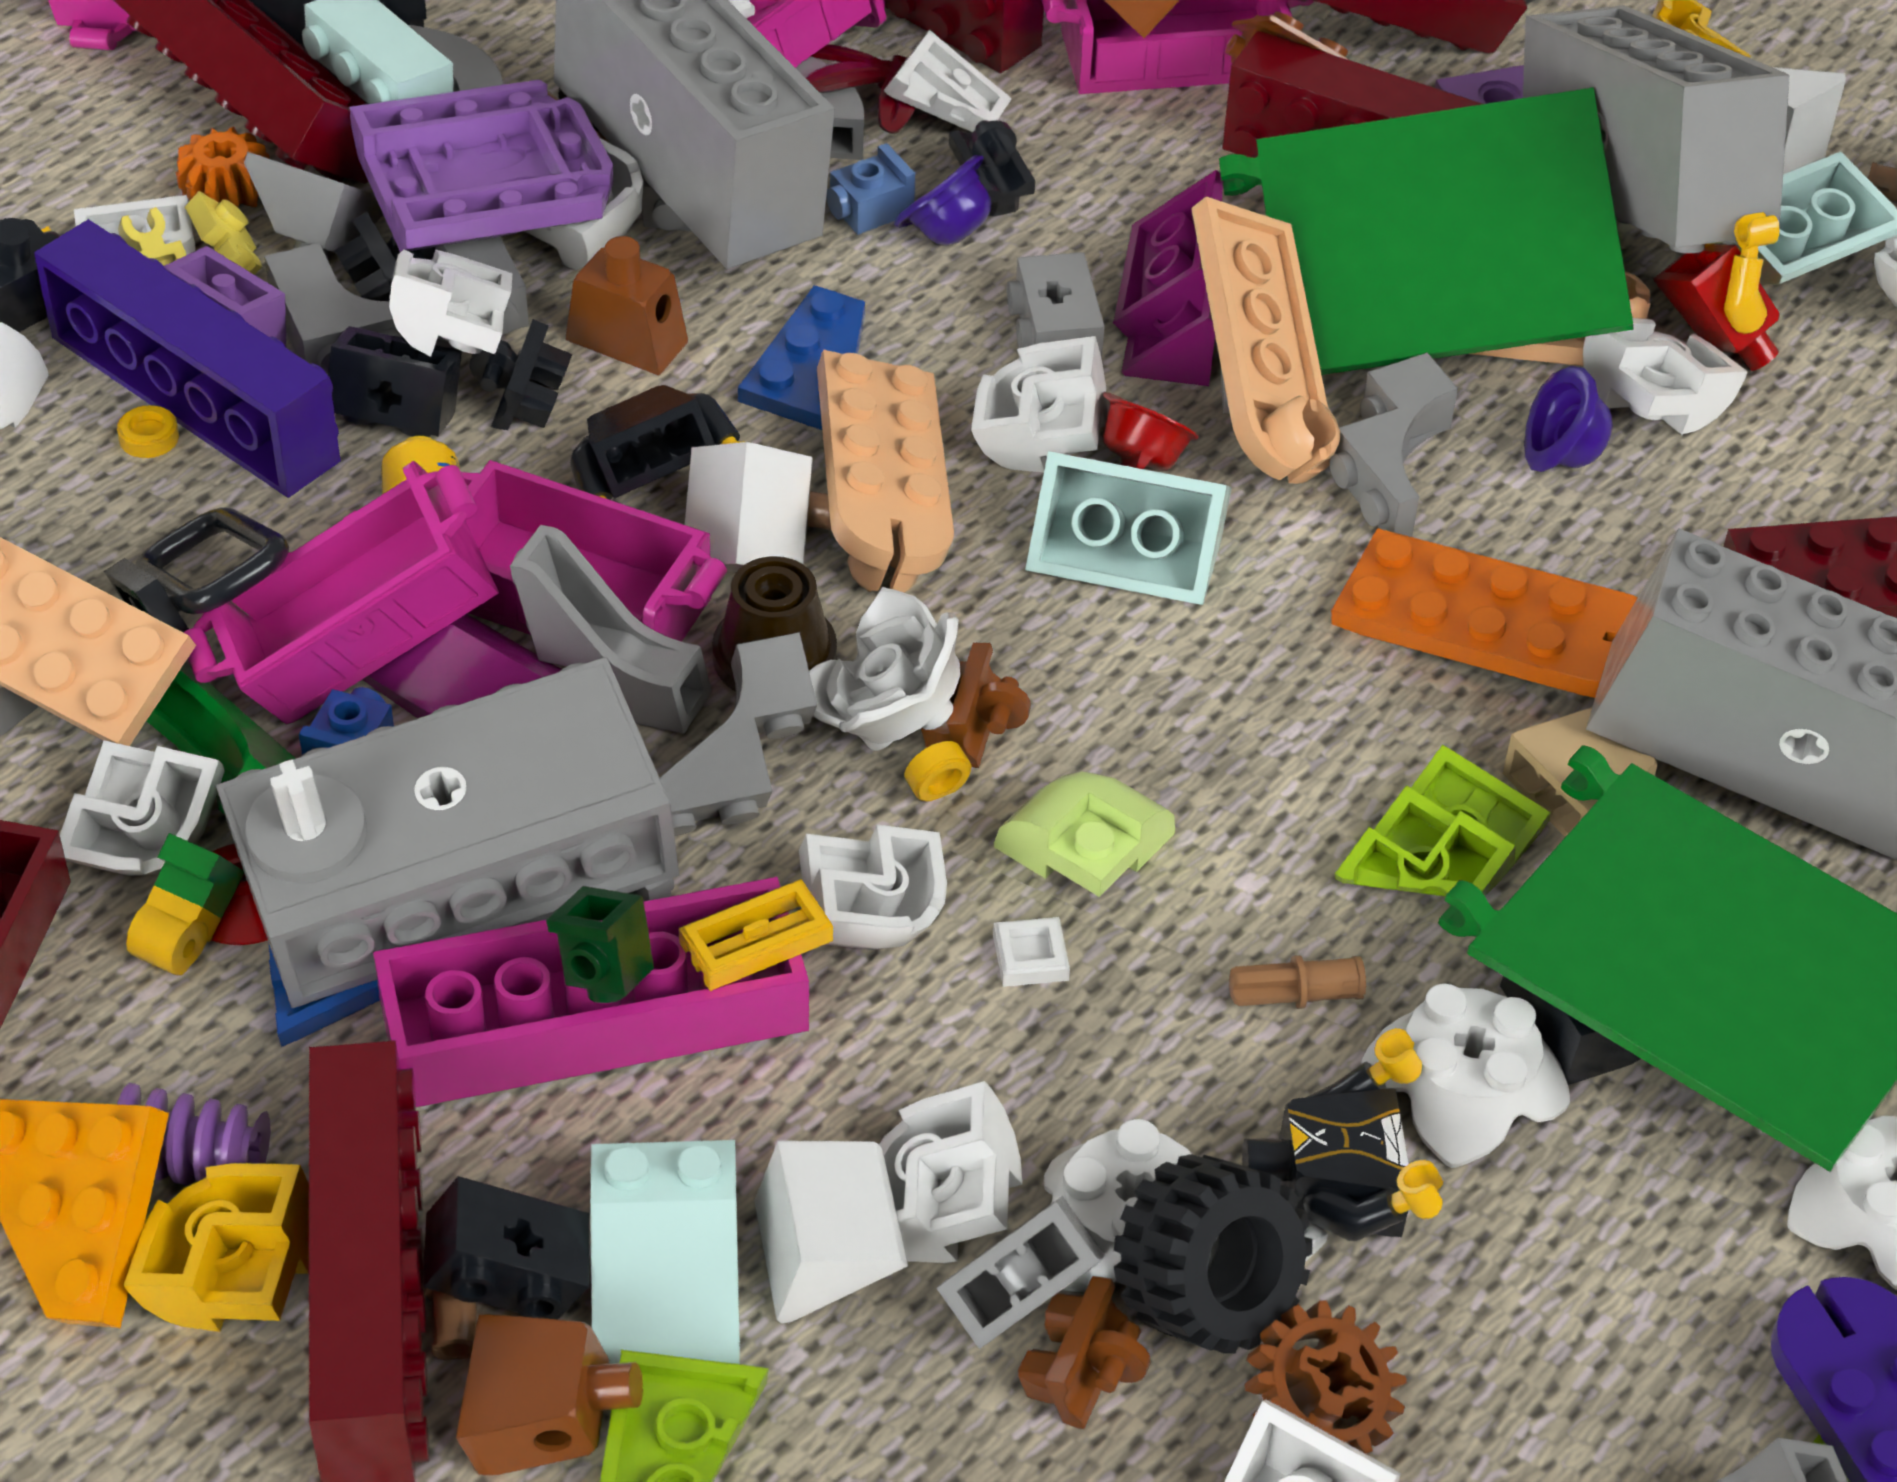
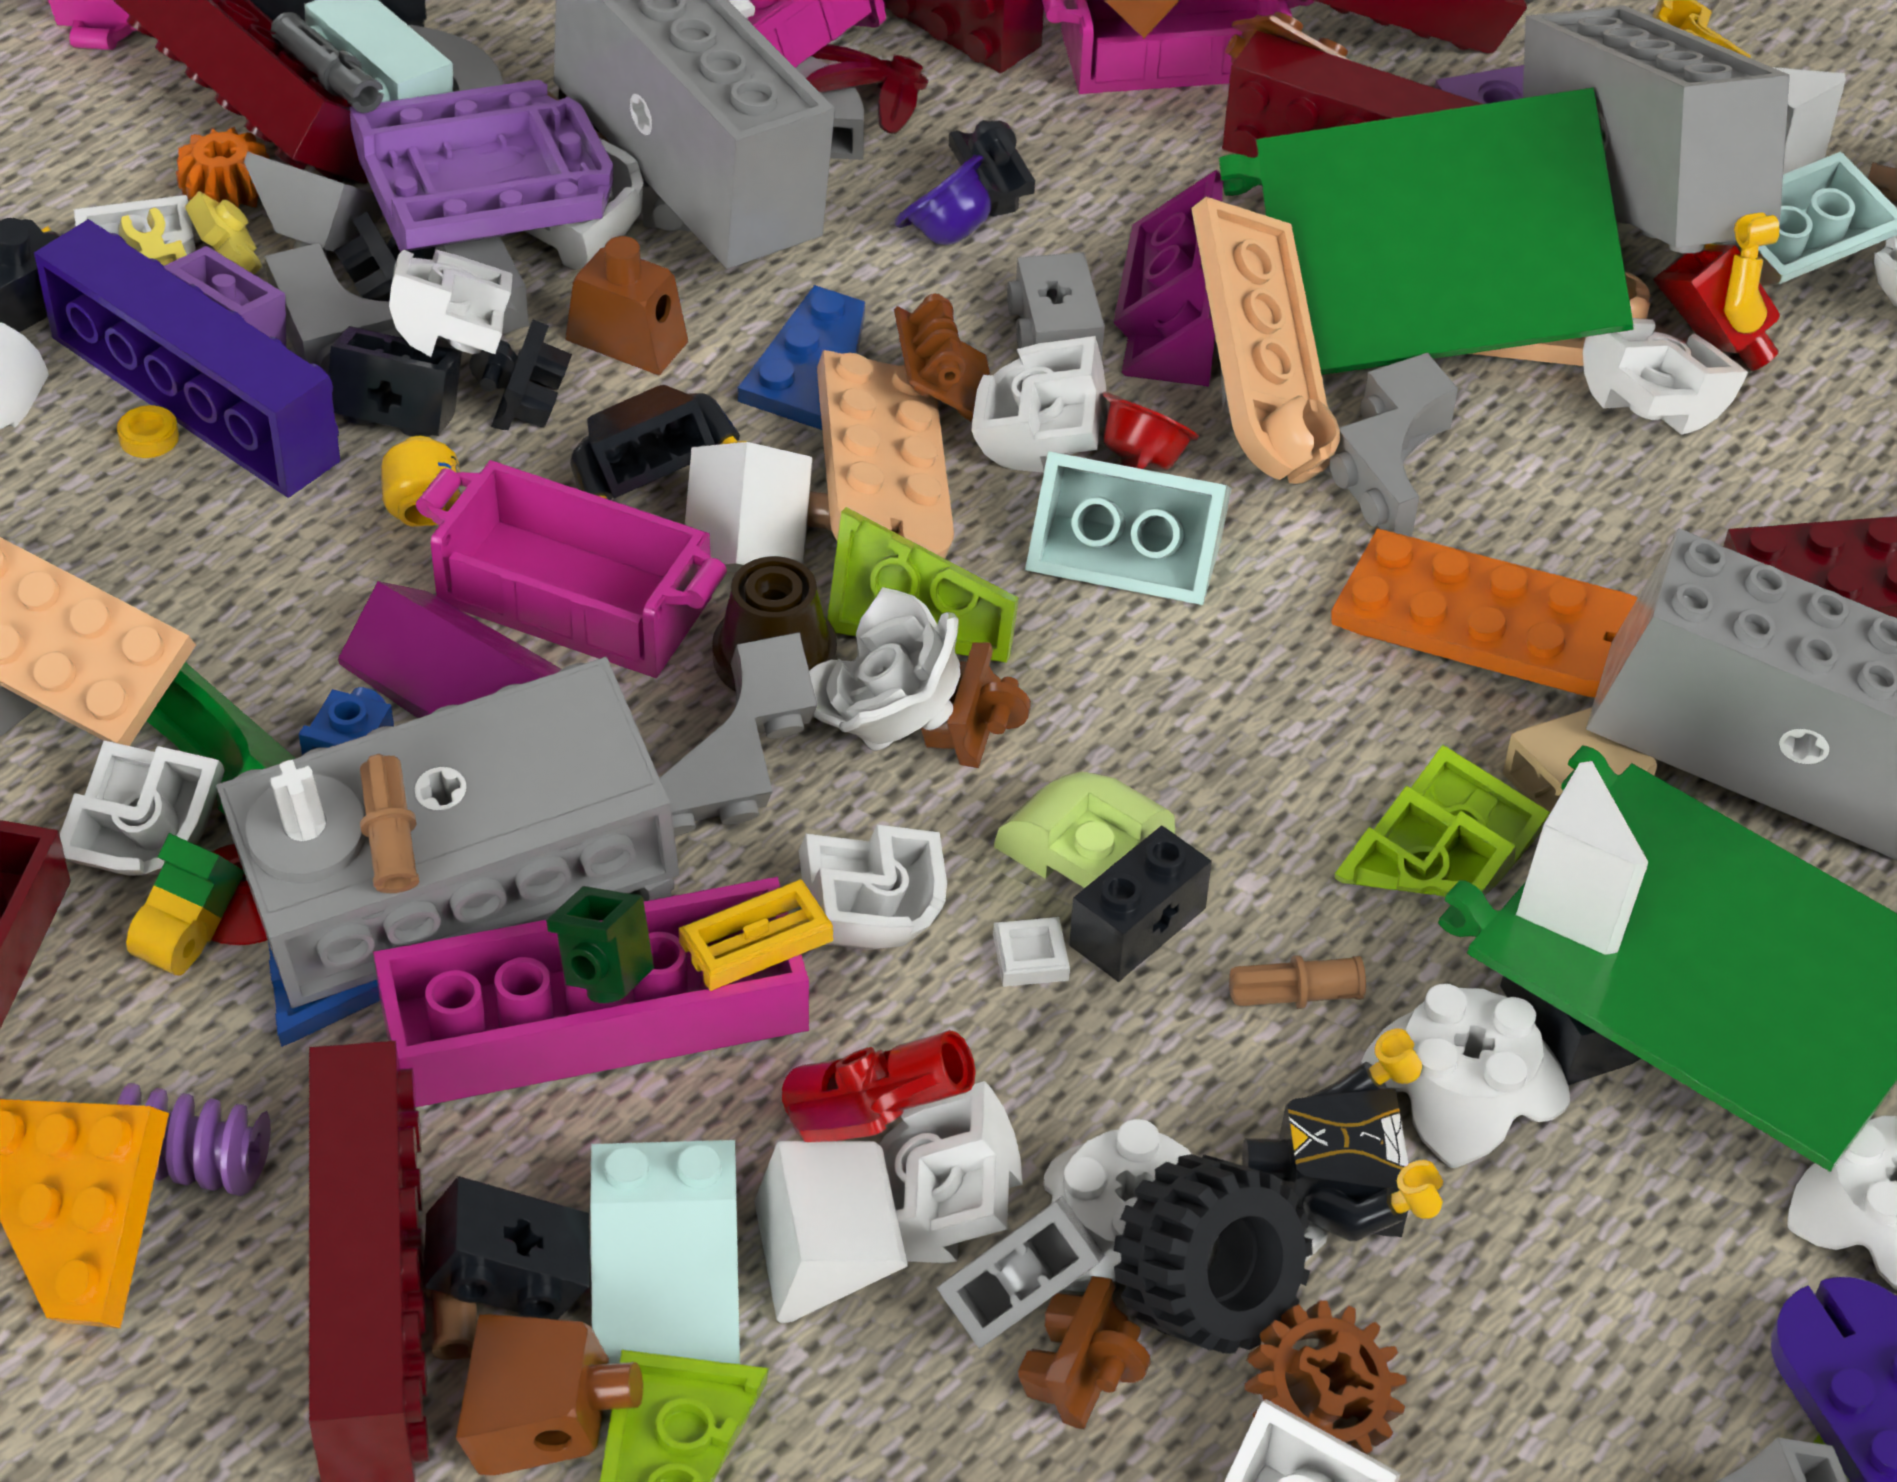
black bar [104,507,289,633] -> none
yellow brick [124,1163,309,1332] -> none
dark pink container [184,461,499,725] -> none
light grey arch [510,525,712,734] -> none
medium blue brick [826,143,915,234] -> none
white wing [884,30,1012,132] -> none
yellow tile [904,741,972,802] -> none
dark purple hat [1524,365,1613,472] -> none
none -> dark grey pin [271,12,384,113]
none -> medium nougat axle [360,754,419,893]
none -> red pin [782,1030,976,1143]
none -> lime wing [827,507,1019,663]
none -> dark orange hinge [894,293,990,422]
none -> black brick [1069,825,1212,982]
none -> white slope [1516,761,1649,955]

